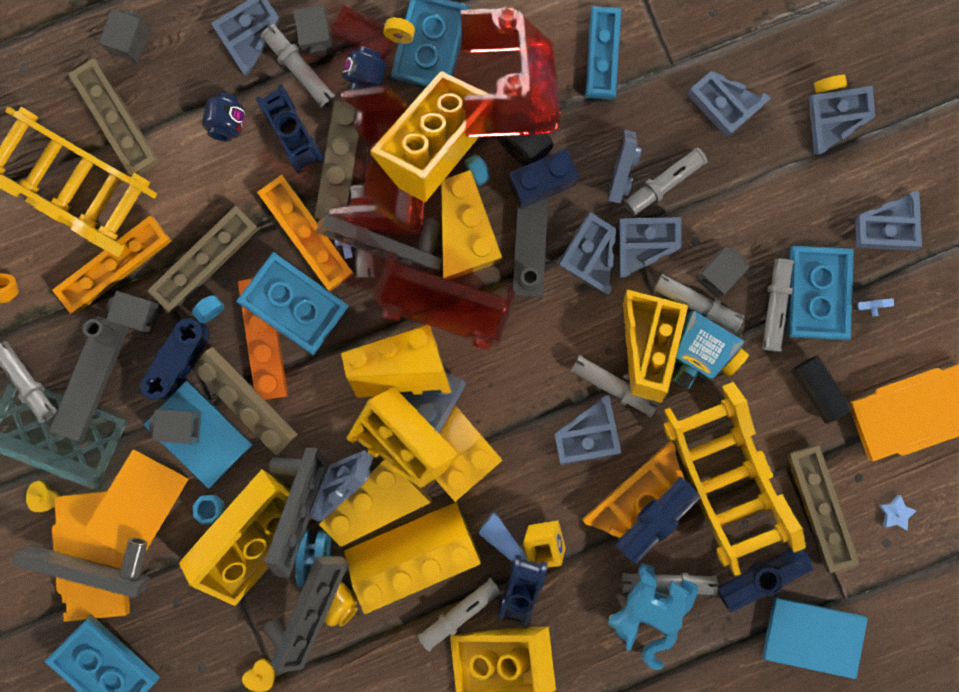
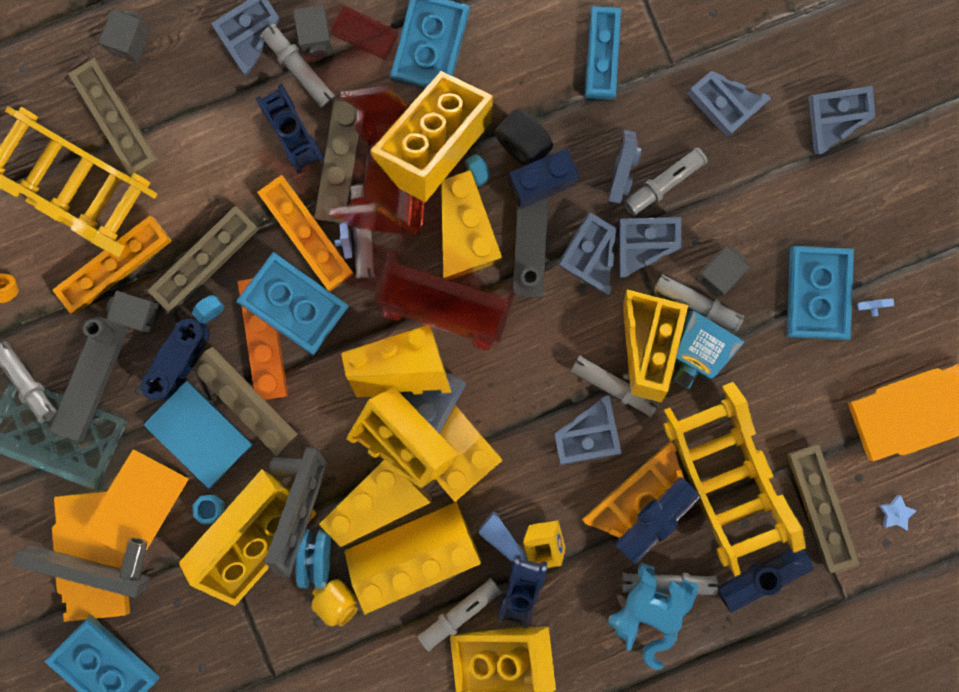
yellow piece [26,480,60,512] -> none
dark grey brick [149,409,202,444] -> none
dark blue head [202,93,246,142] -> none
yellow piece [242,658,275,692] -> none
dark grey piece [264,556,349,673] -> none
sand blue wing [309,451,373,523] -> none
dark grey piece [315,214,442,275] -> none
dark blue head [342,46,386,95] -> none
yellow tile [383,17,415,44] -> none
clear red windscreen [461,7,560,137] -> none
yellow tile [721,348,749,377] -> none
light grey pin [761,259,794,352] -> none
dark azure tile [762,596,868,679] -> none
black pin [791,355,852,423] -> none
yellow tile [814,74,847,94] -> none
sand blue wing [855,191,922,251] -> none

